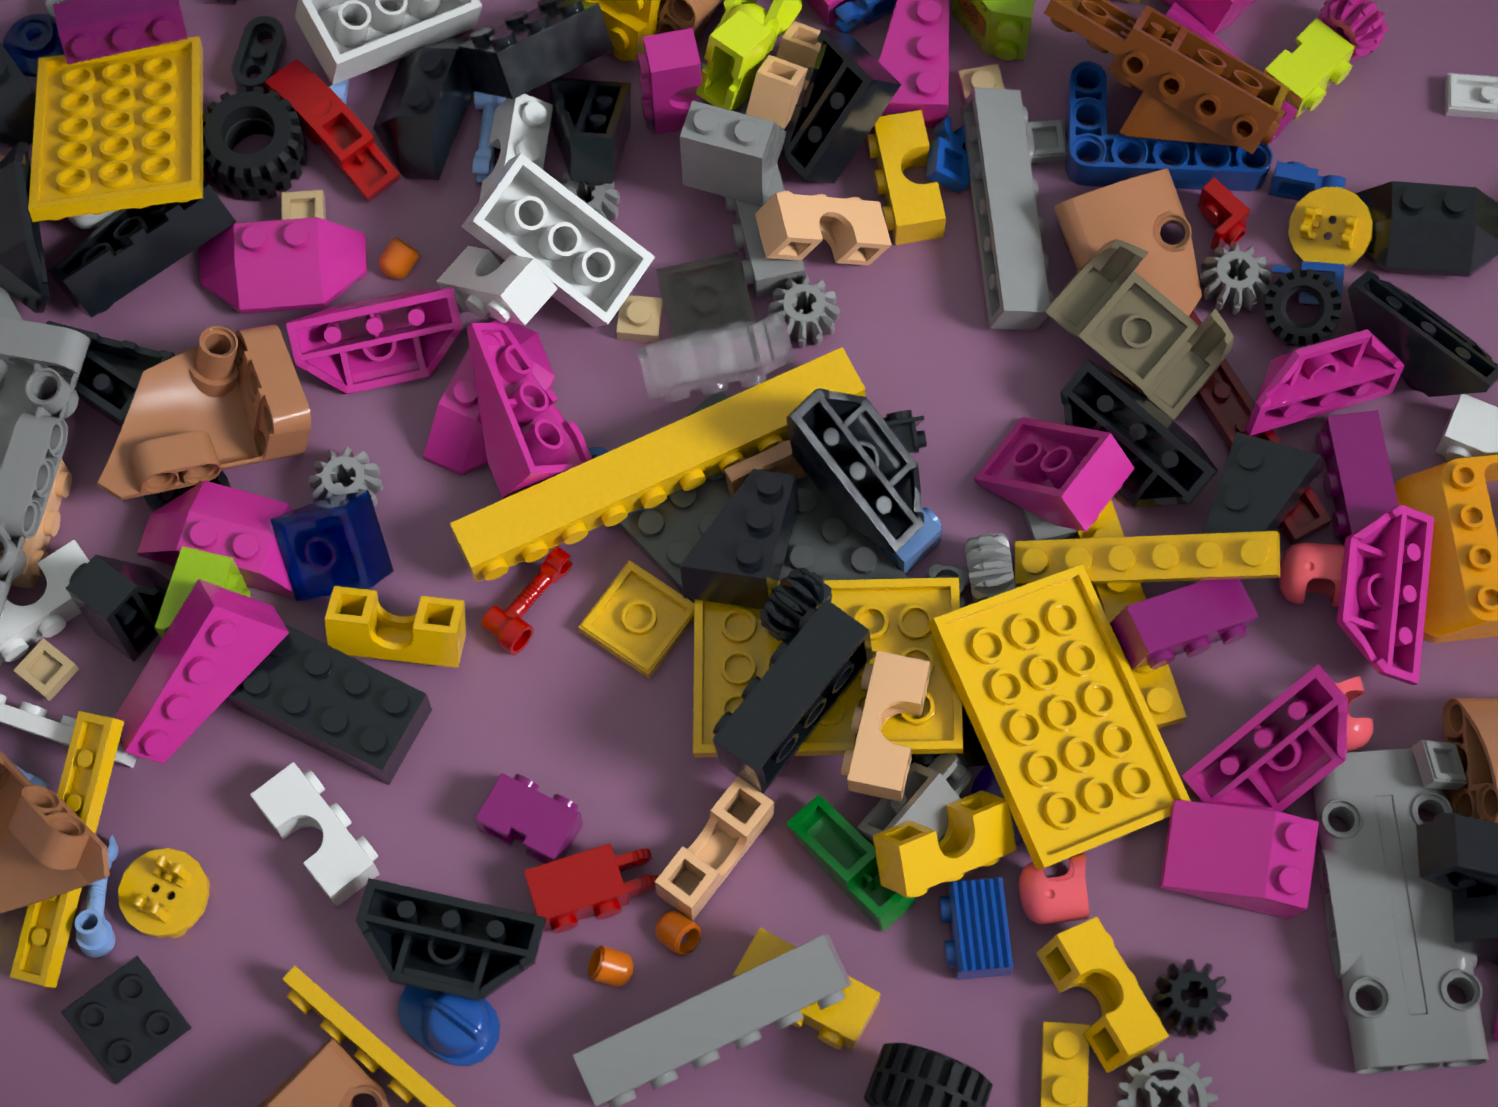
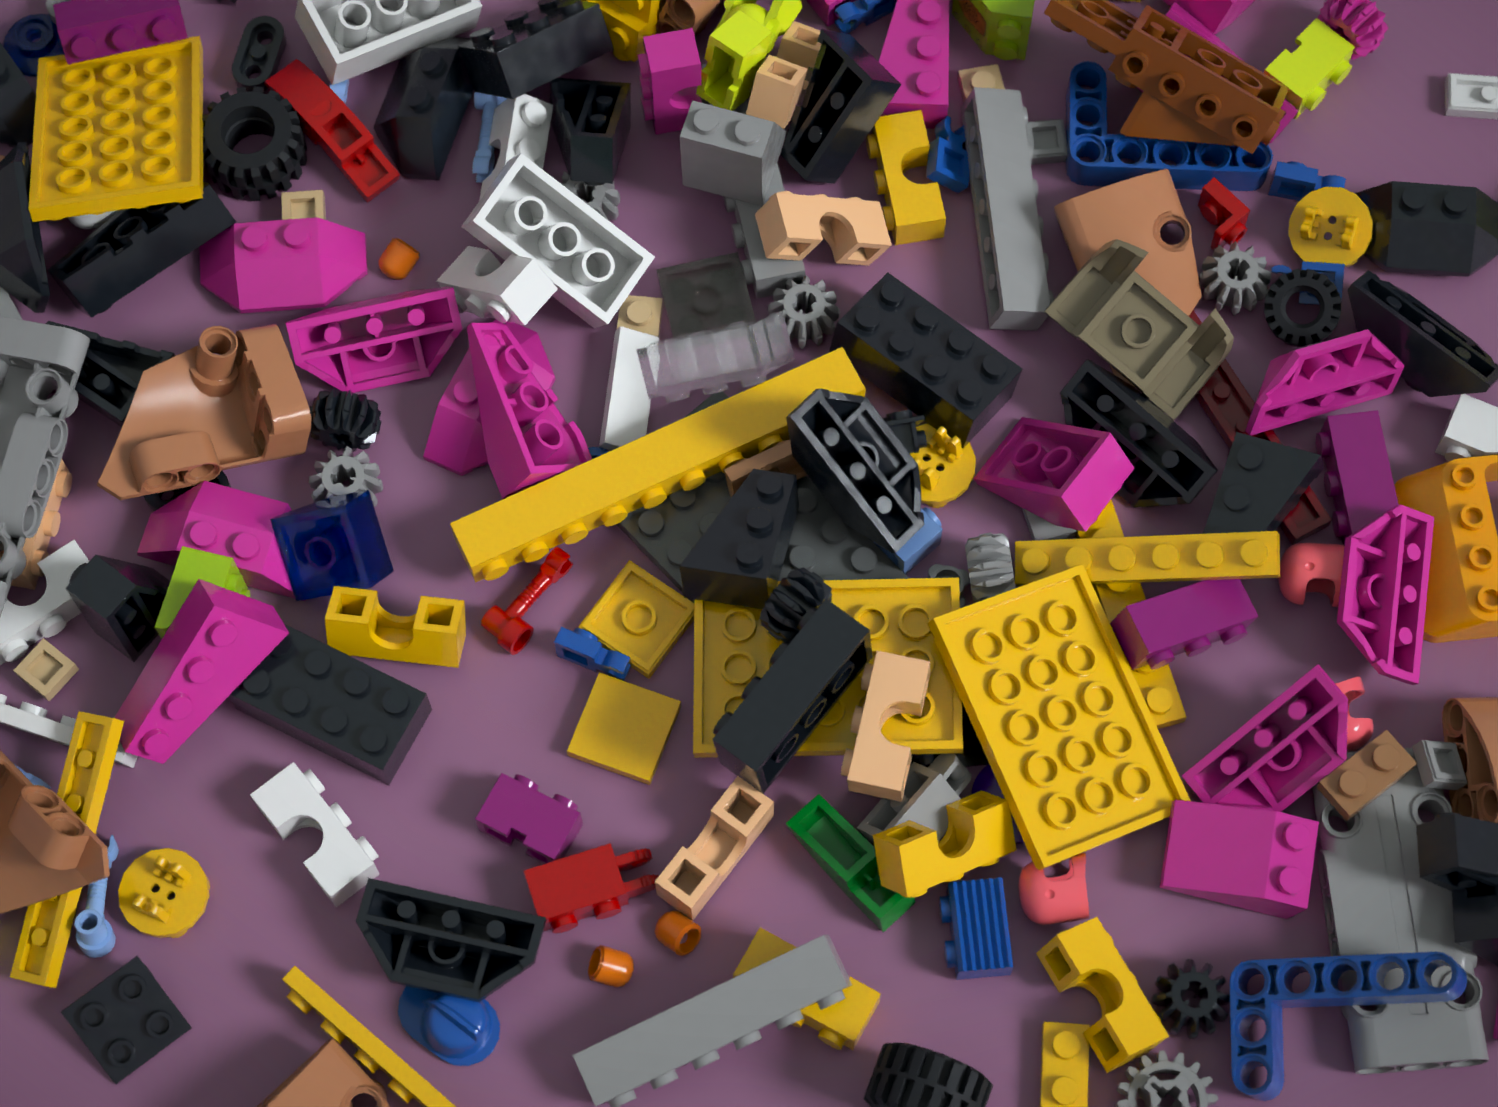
none -> black gear [309,388,382,452]
none -> blue plate [554,627,631,681]
none -> yellow tile [567,672,682,785]
none -> white tile [599,326,659,450]
none -> black brick [829,272,1022,448]
none -> yellow plate [910,423,976,508]
none -> blue beam [1230,951,1467,1101]
none -> medium nougat plate [1316,730,1417,822]

